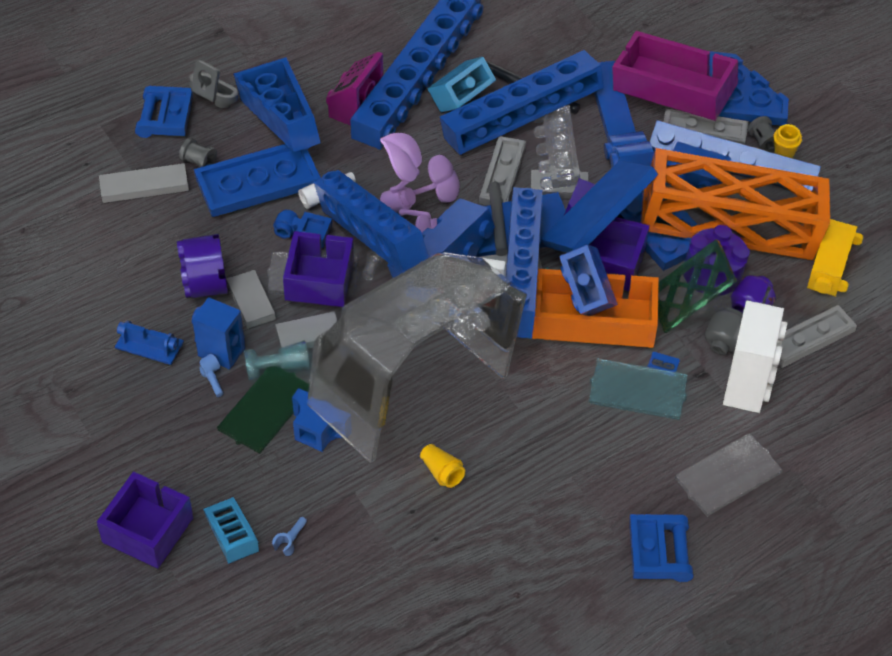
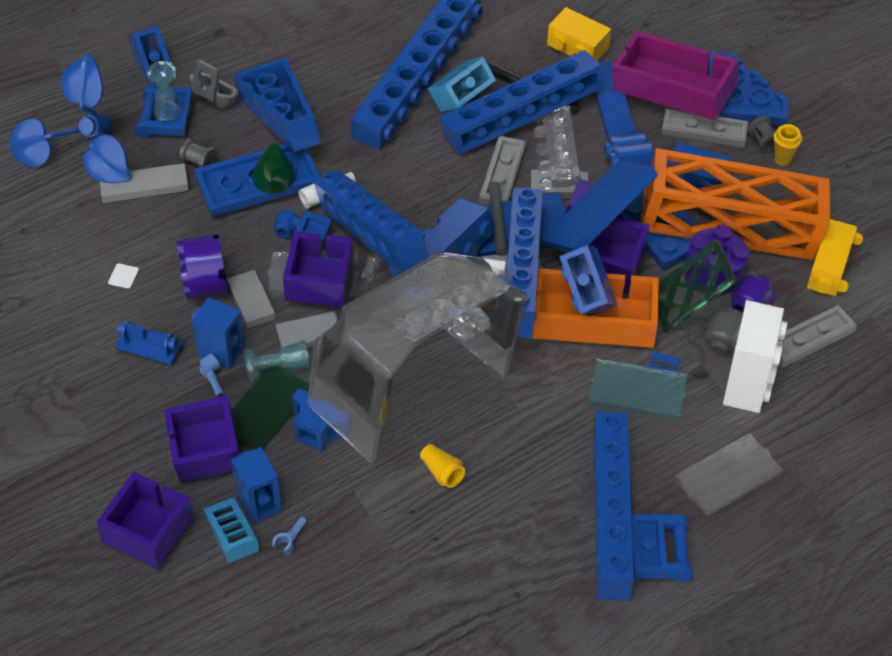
magenta slope [326,52,384,126] -> none
lavender plant [380,133,460,232] -> none
plate [650,120,821,191] -> none
none -> blue plant [10,54,132,183]
none -> white sticker [108,263,139,288]
none -> blue slope [127,26,176,86]
none -> clear light blue piece [147,61,182,121]
none -> dark purple piece [164,395,241,483]
none -> blue brick [231,447,282,524]
none -> dark green piece [252,143,295,193]
none -> yellow brick [547,7,611,61]
none -> blue brick [593,411,634,601]

